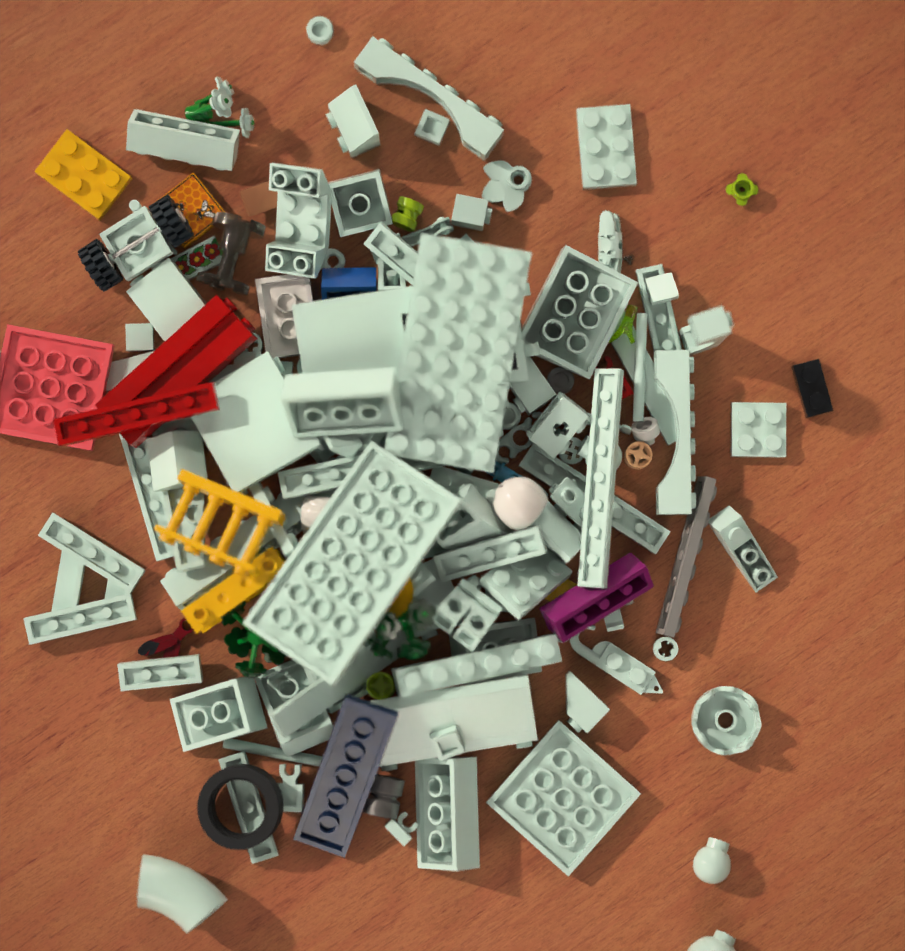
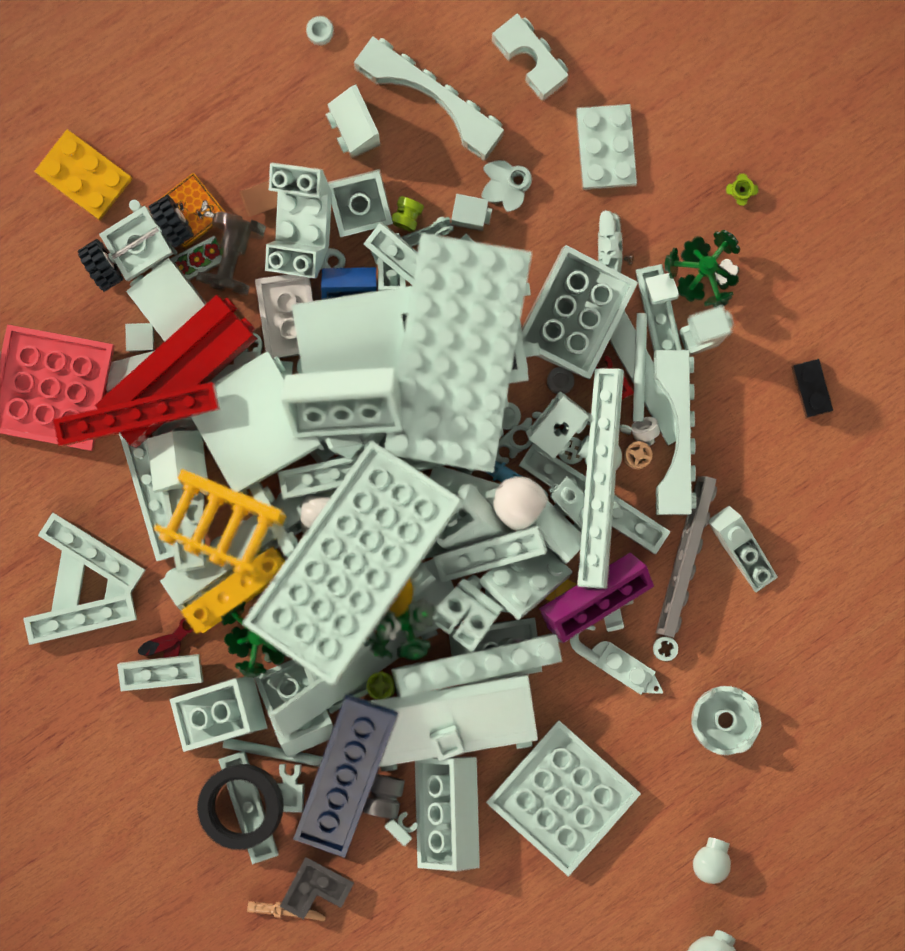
light aqua brick [126,109,240,171] -> none
light aqua brick [137,854,228,933] -> none
plant [185,77,254,138] -> none
light aqua tile [415,109,450,146] -> none
light aqua brick [508,357,557,416] -> none
light aqua slope [565,671,610,733] -> none
clear neon green bar [609,305,638,344] -> none
light aqua plate [731,402,786,458] -> none
none -> light nougat piece [247,901,325,921]
none -> flat silver plate [279,857,354,920]
none -> light aqua arch [492,14,569,101]
none -> dark green plant [664,230,740,308]

